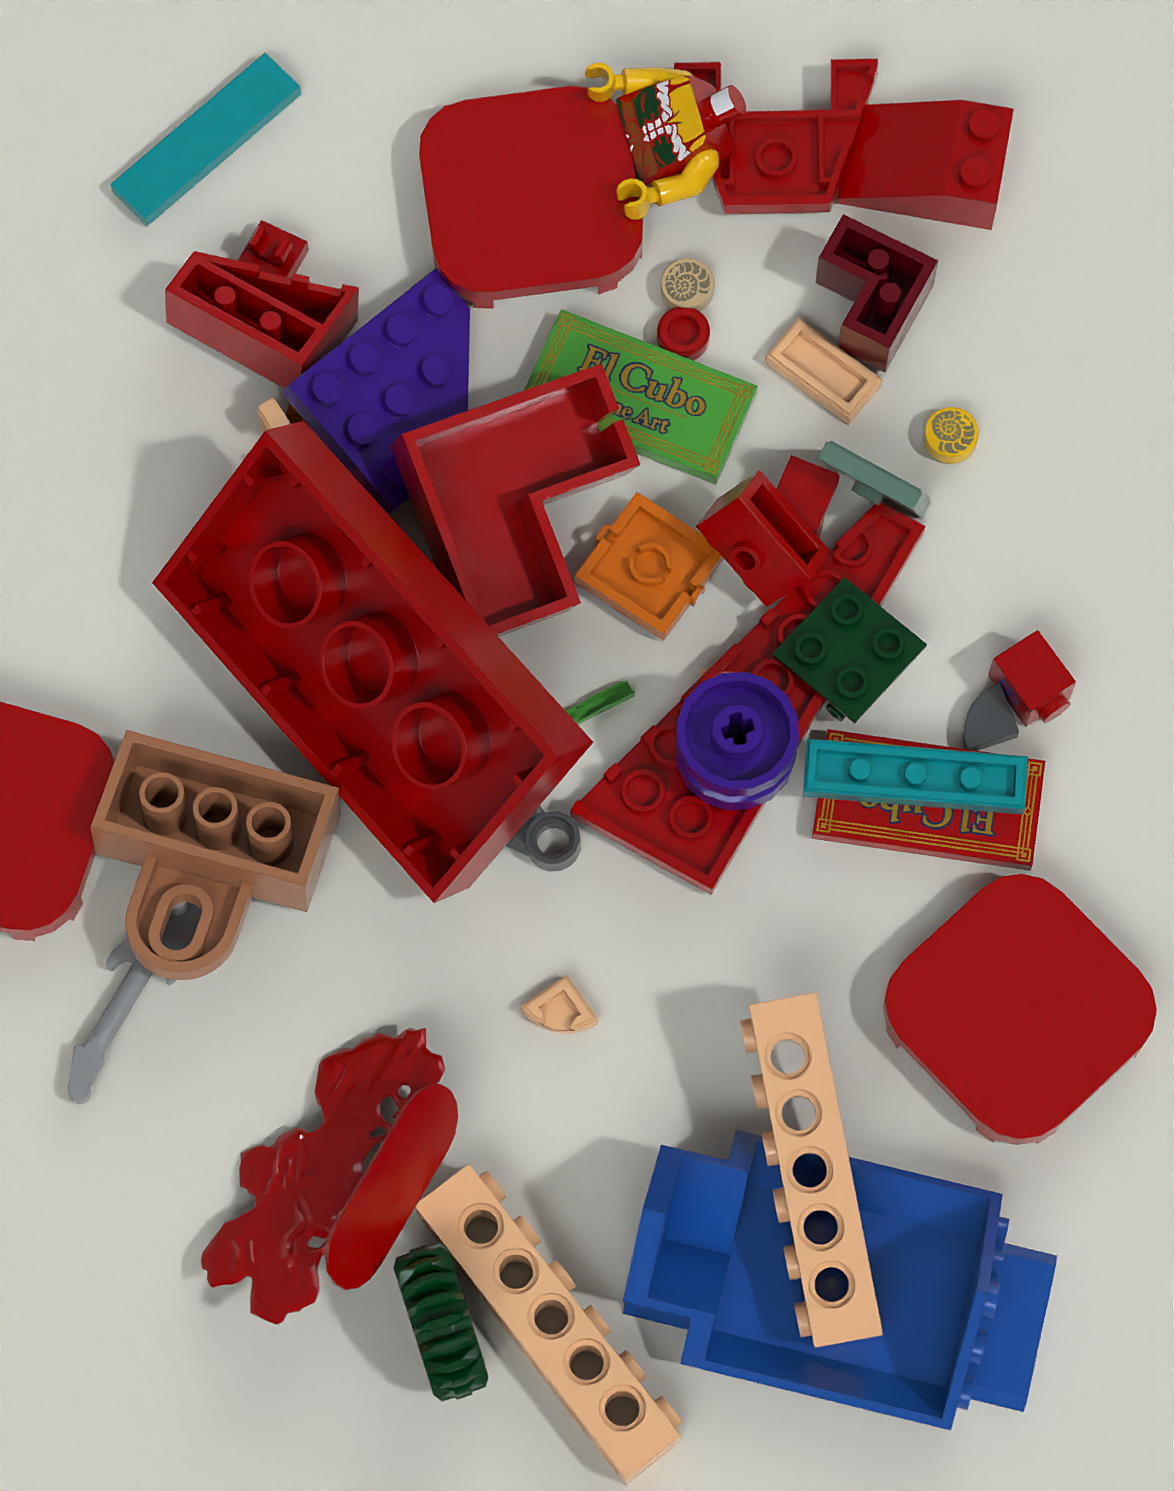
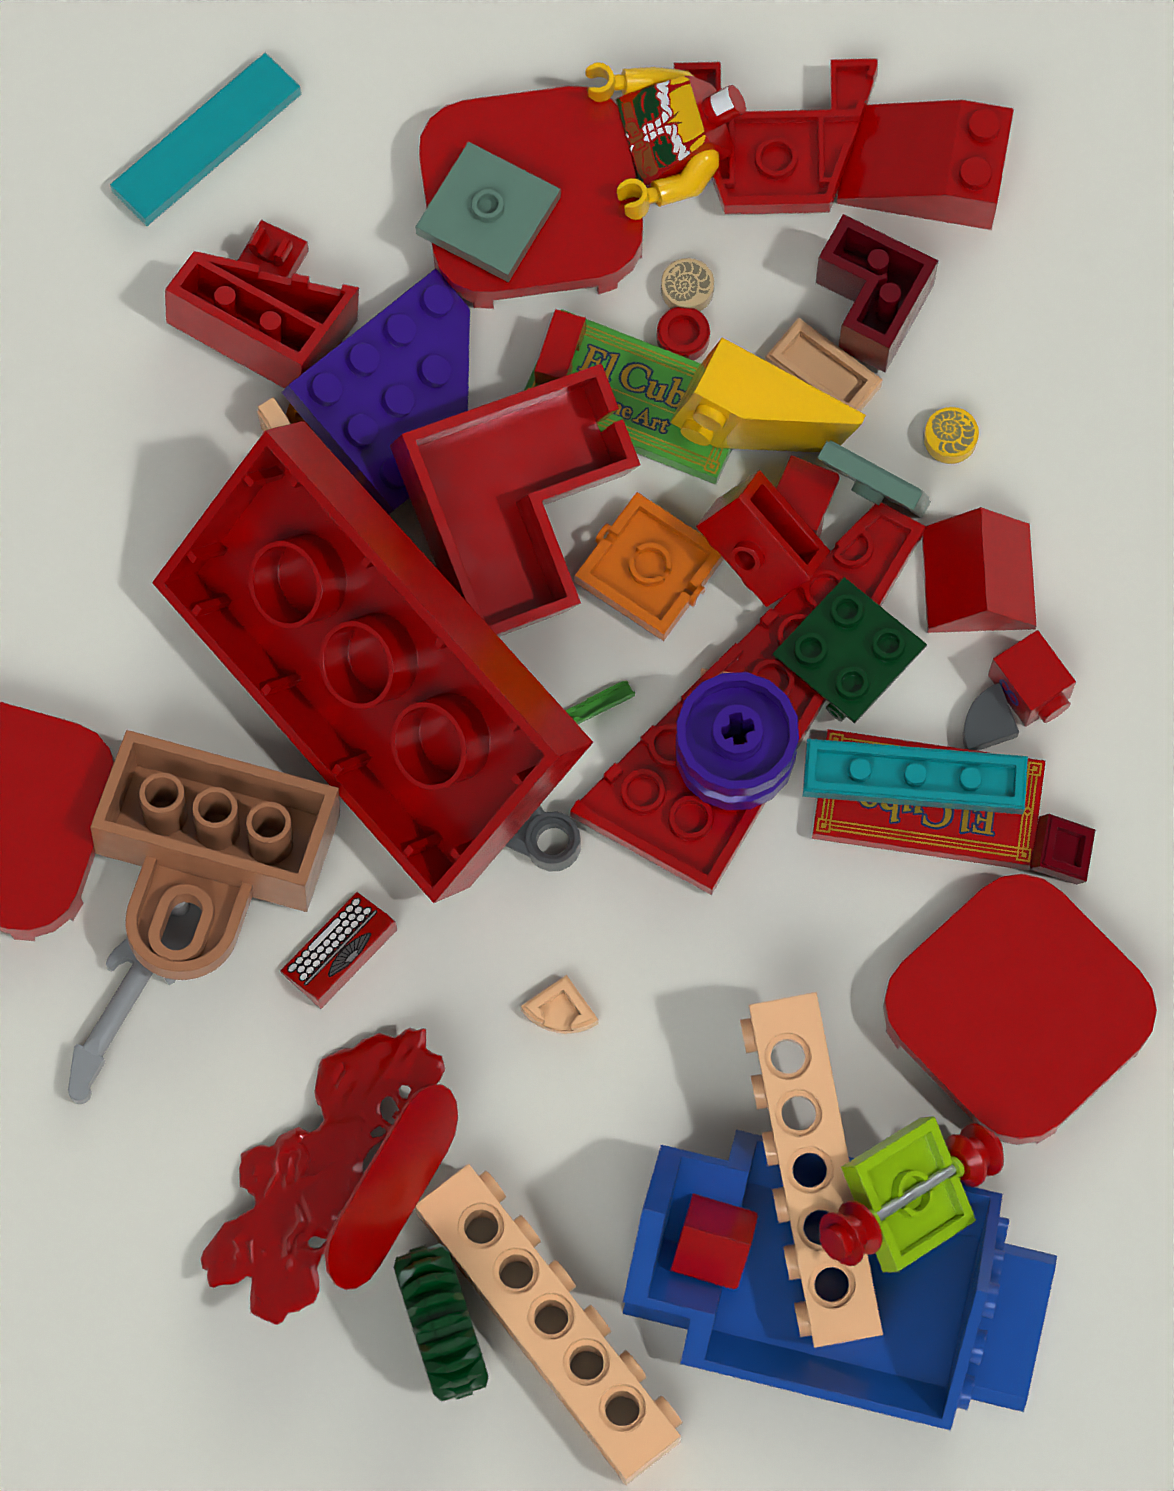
none -> slope [280,892,397,1009]
none -> sand green plate [415,142,561,282]
none -> red piece [534,309,586,385]
none -> yellow slope [670,337,866,453]
none -> red panel [671,1193,758,1289]
none -> lime plate [820,1116,1004,1272]
none -> red slope [922,507,1037,633]
none -> dark red tile [1030,814,1096,885]

